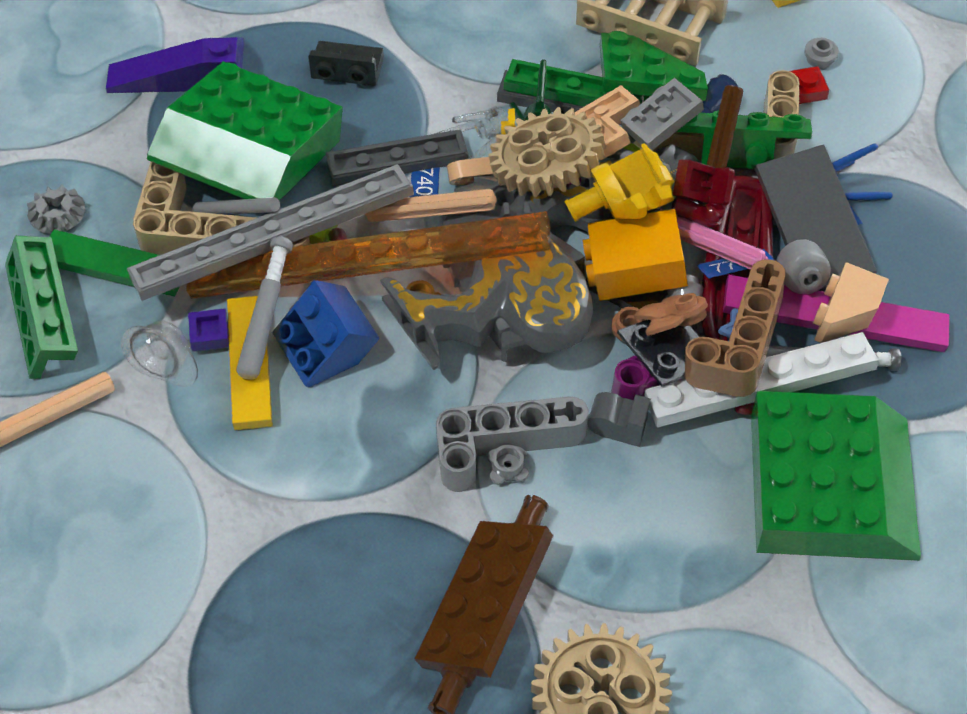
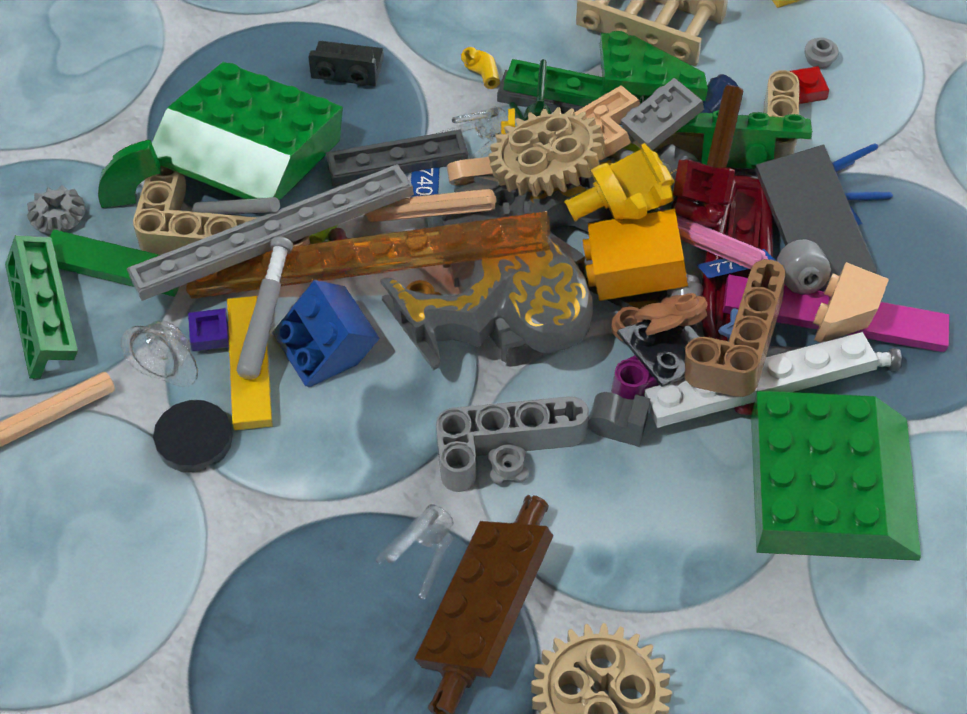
dark purple wedge [106,37,244,93] -> none
none -> green tile [98,140,161,208]
none -> black tile [153,400,233,472]
none -> clear plant [375,504,454,599]
none -> yellow arm [461,47,500,89]

